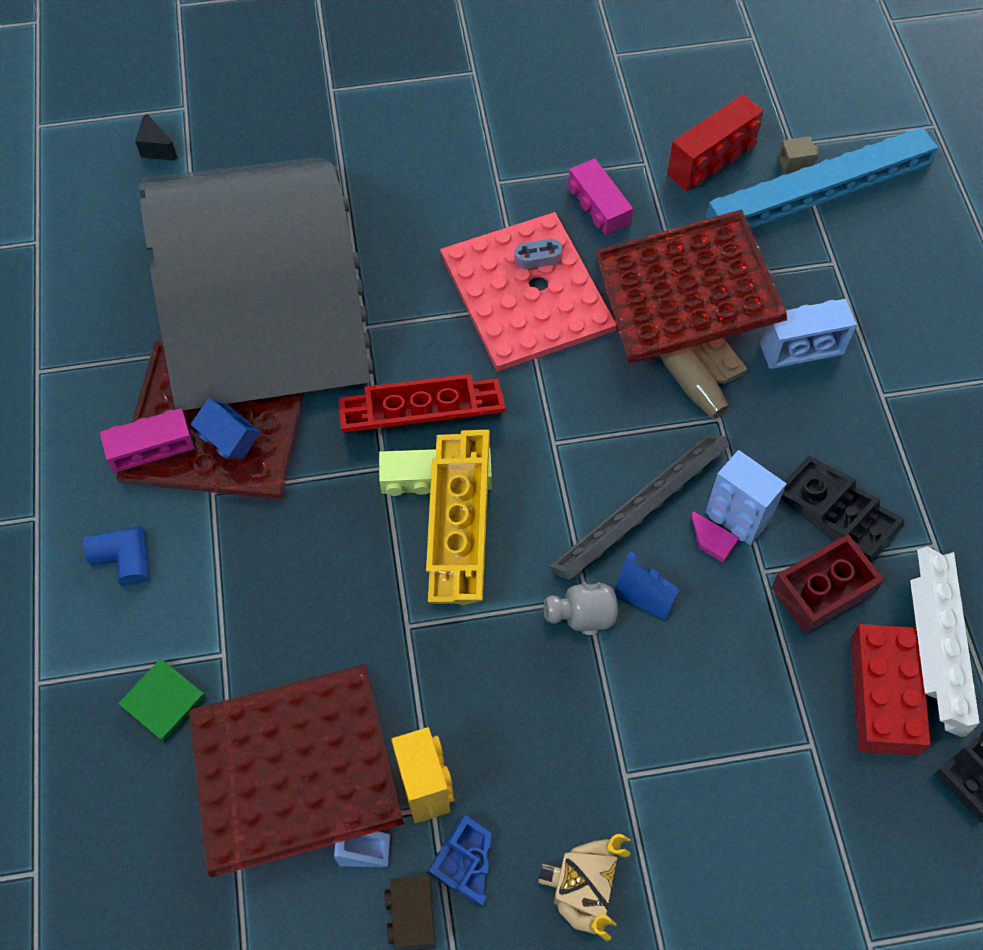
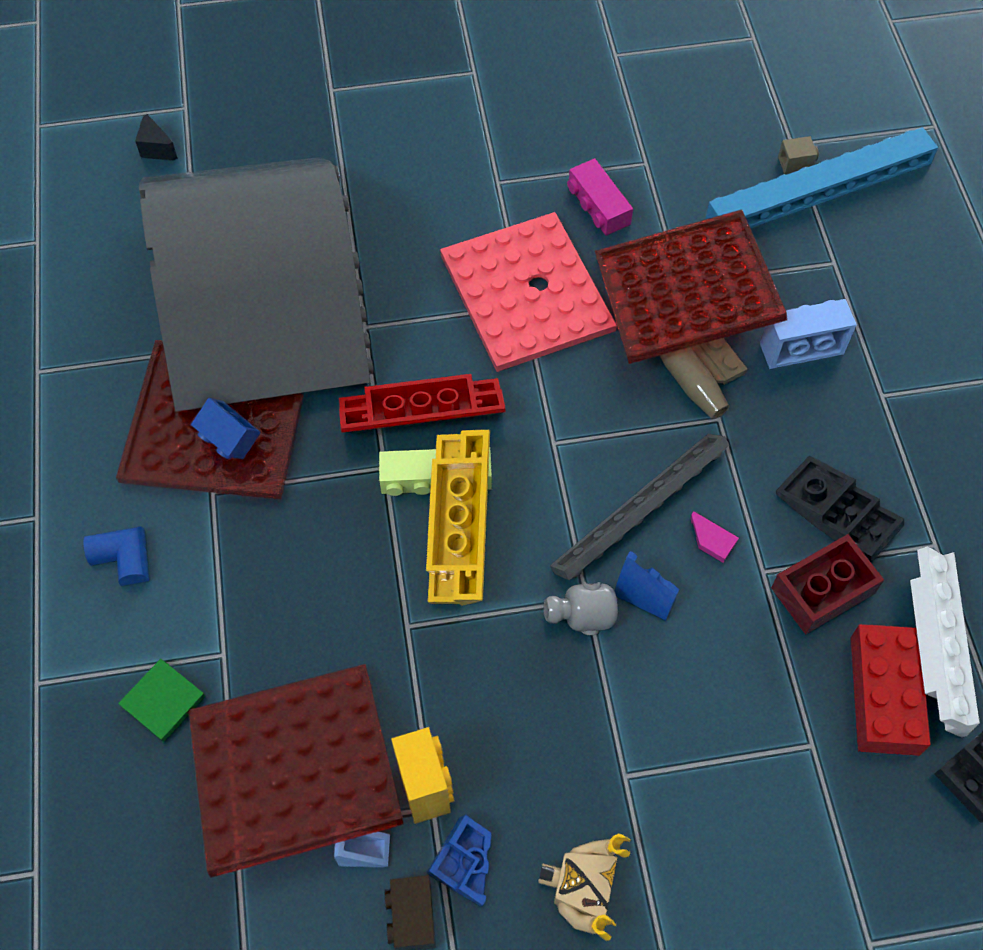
dark pink brick [100,408,195,473] -> none
sand blue beam [514,239,562,269] -> none
red brick [667,94,764,192] -> none
light blue brick [705,450,787,545] -> none

